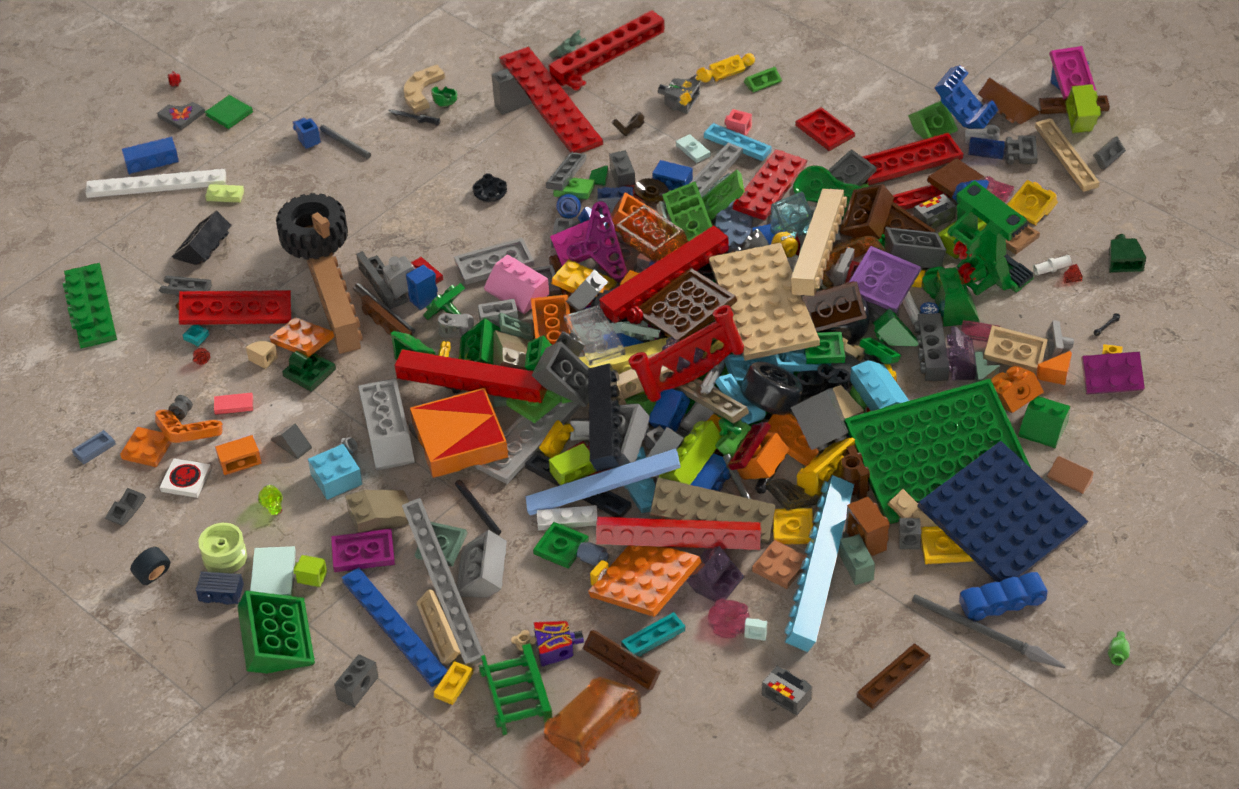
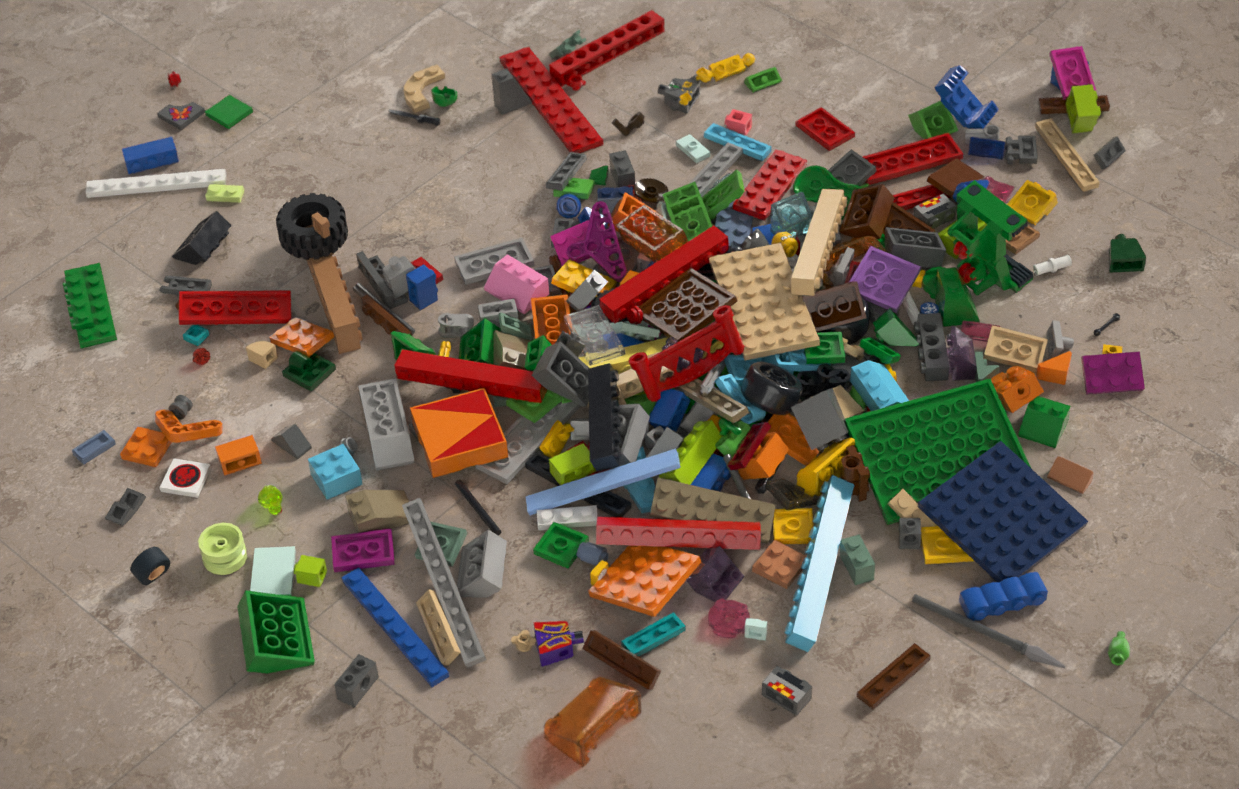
dark blue brick [196,571,244,605] -> none
coral tile [214,393,253,415] -> none
blue brick [293,117,321,149] -> none
dark grey bar [320,125,371,159] -> none
green plate [423,283,465,321] -> none
yellow plate [433,661,474,705] -> none
black dish [472,173,507,202] -> none
green fence [478,643,553,735] -> none
blue brick [652,160,693,191] -> none
dark orange brick [845,497,890,557] -> none
dark orange slope [978,77,1040,124] -> none
clear red tile [1063,264,1083,284] -> none

